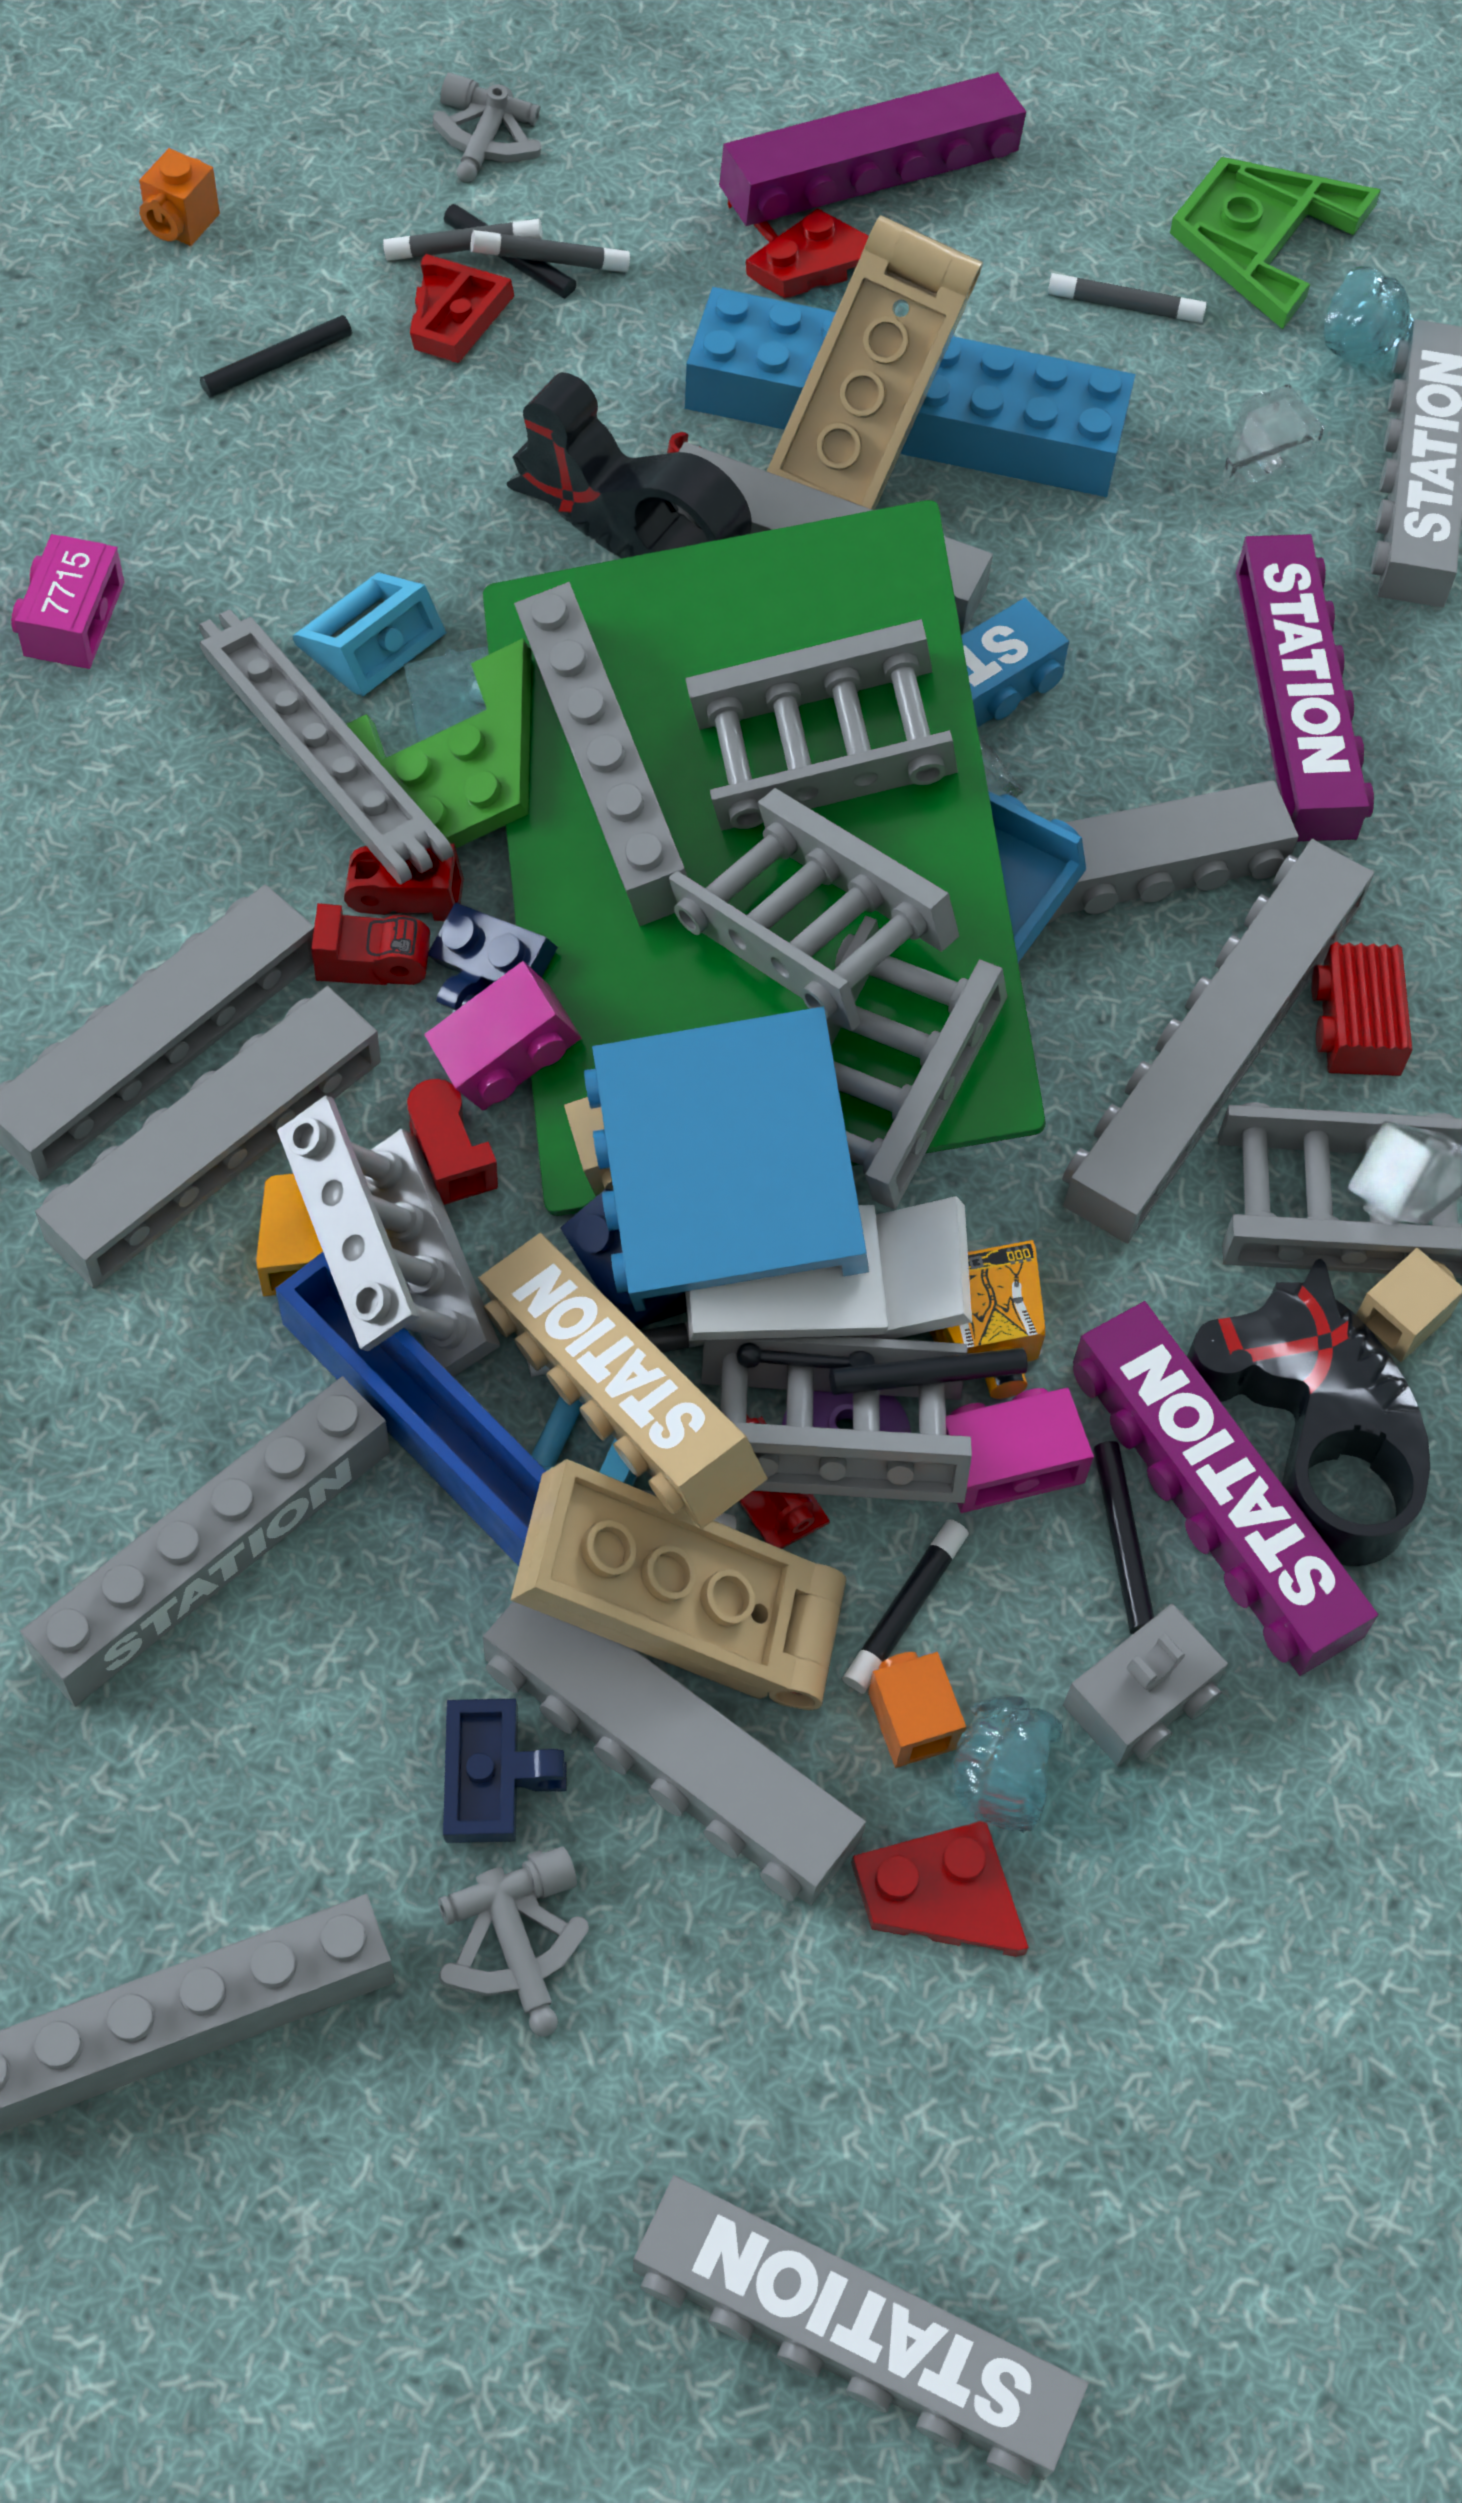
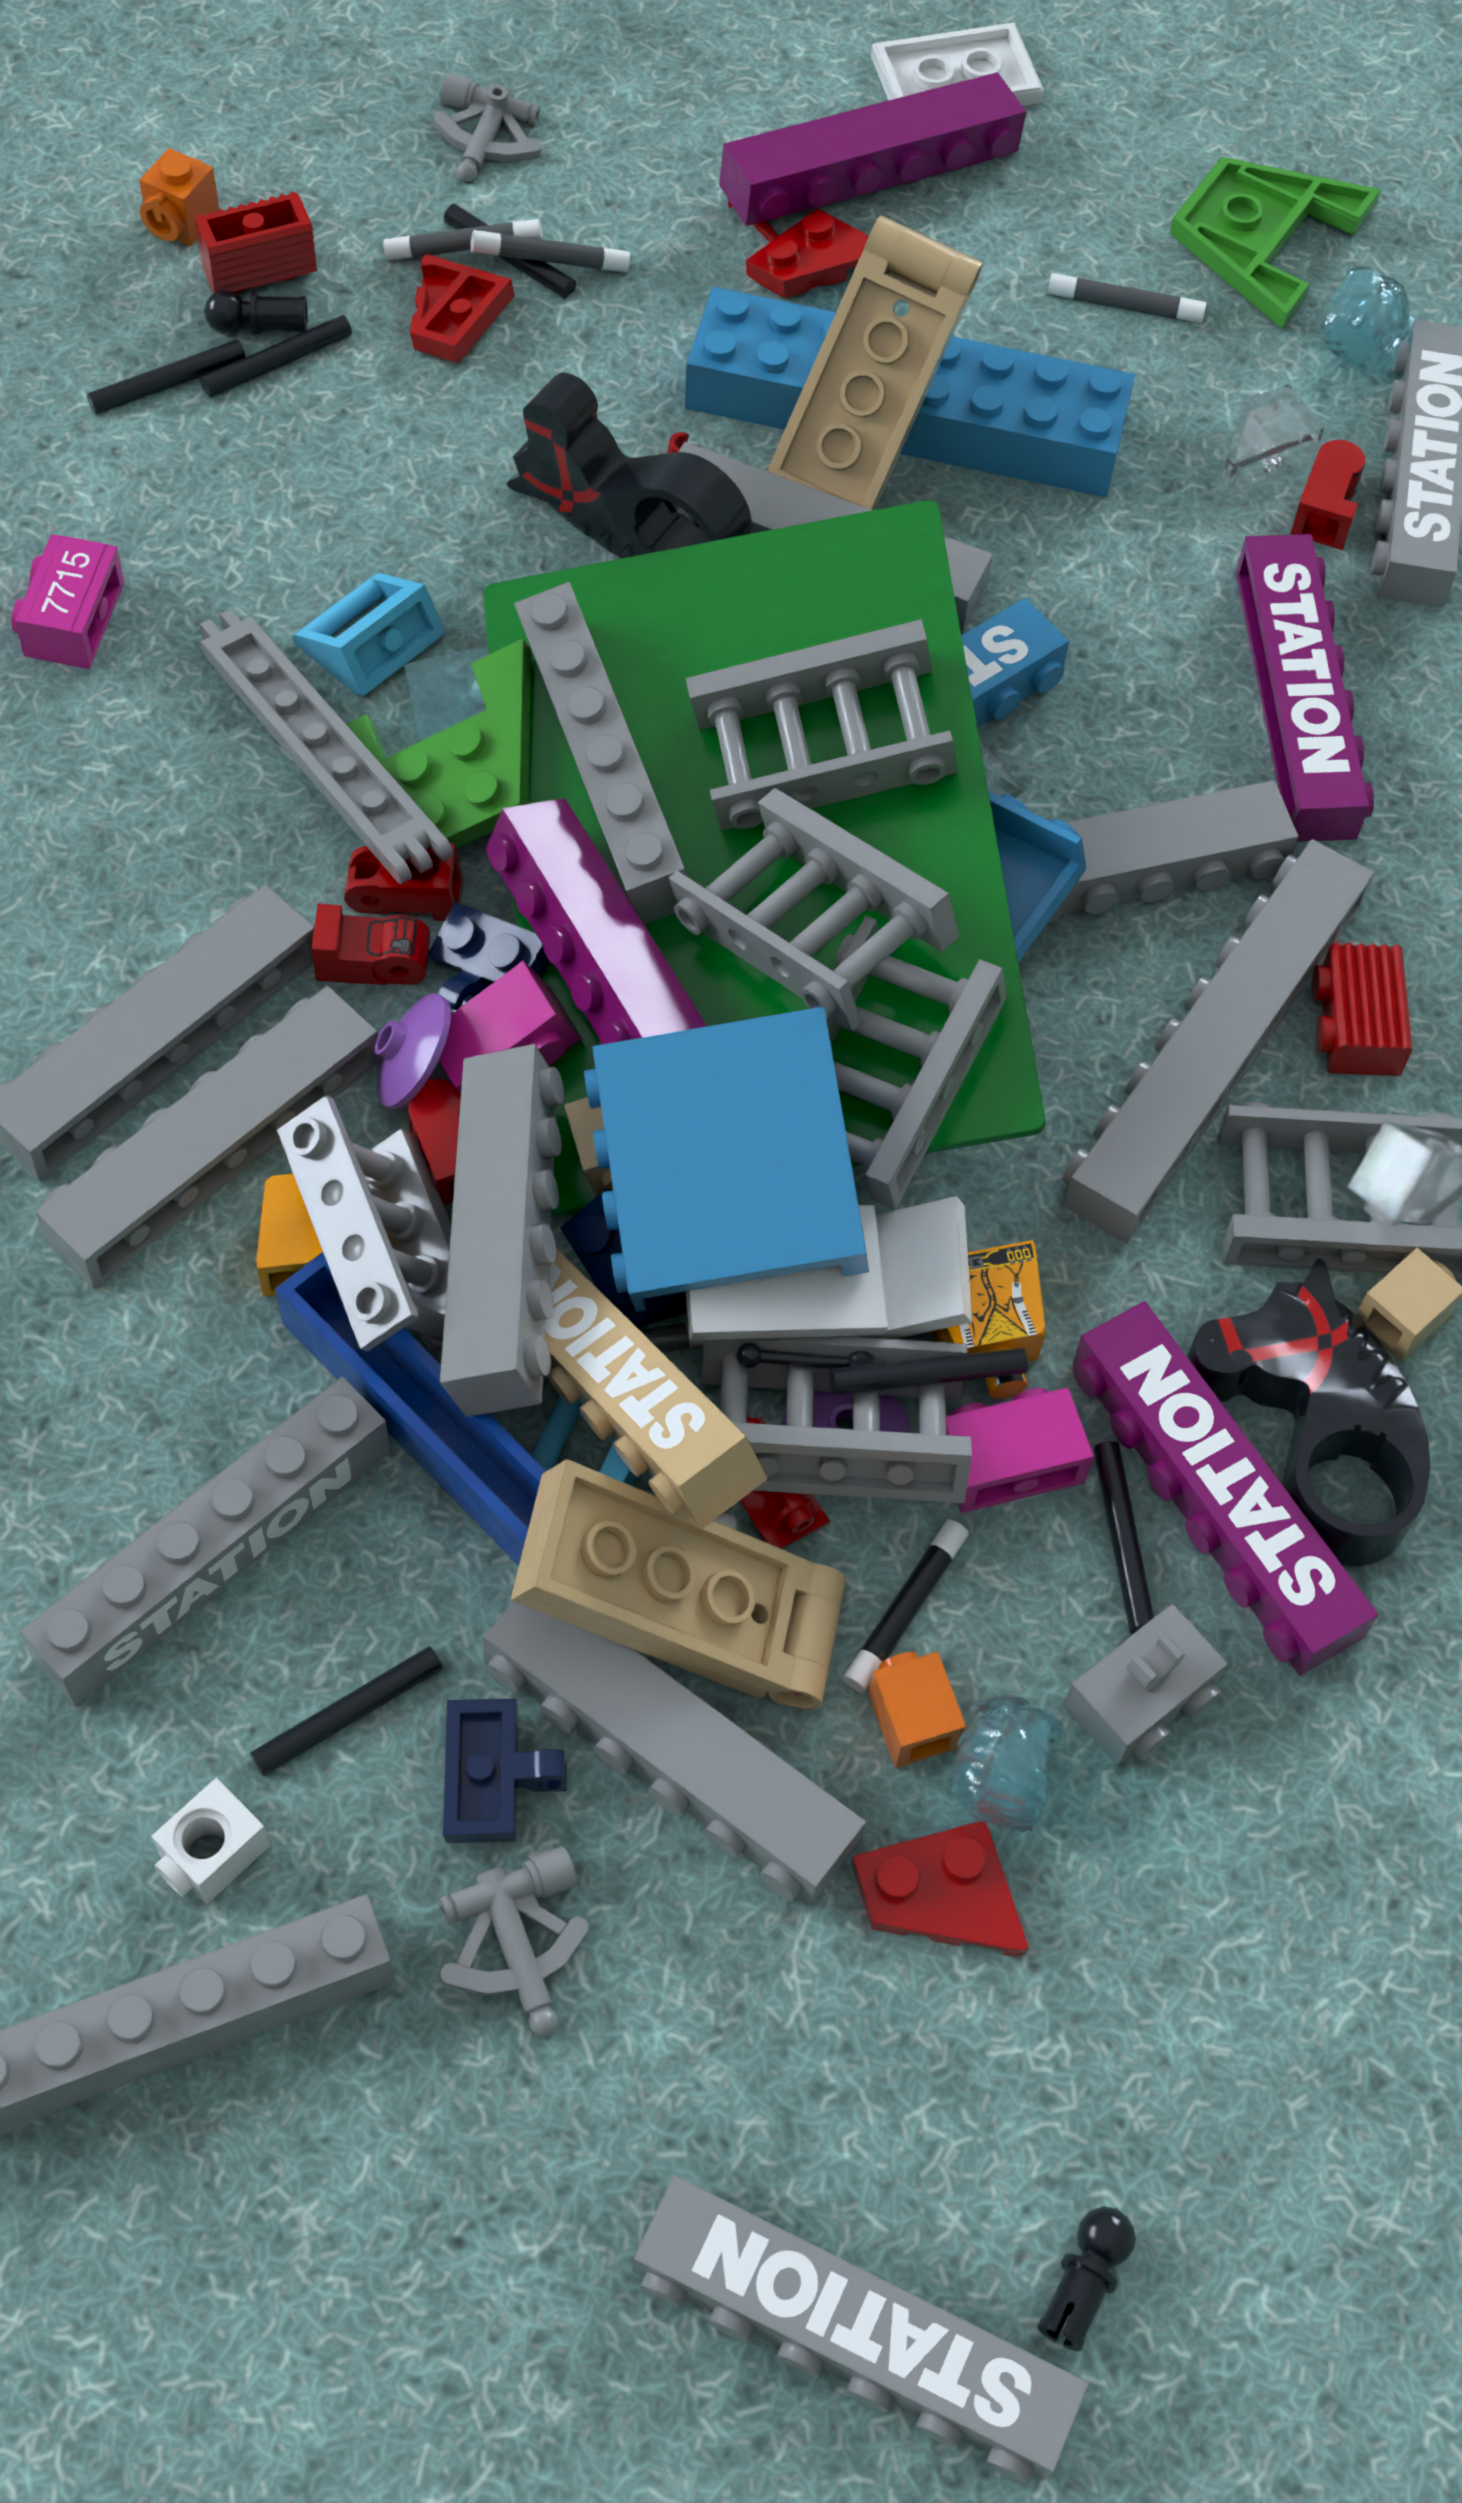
none -> black bar [86,339,246,415]
none -> white brick [151,1777,270,1905]
none -> red brick [195,191,318,293]
none -> black pin [204,290,308,335]
none -> black bar [250,1646,443,1777]
none -> medium lavender dish [375,993,451,1110]
none -> light grey brick [440,1044,564,1417]
none -> magenta brick [486,798,707,1045]
none -> white tile [871,23,1044,106]
none -> black pin [1037,2206,1136,2351]
none -> red leg [1290,439,1365,550]

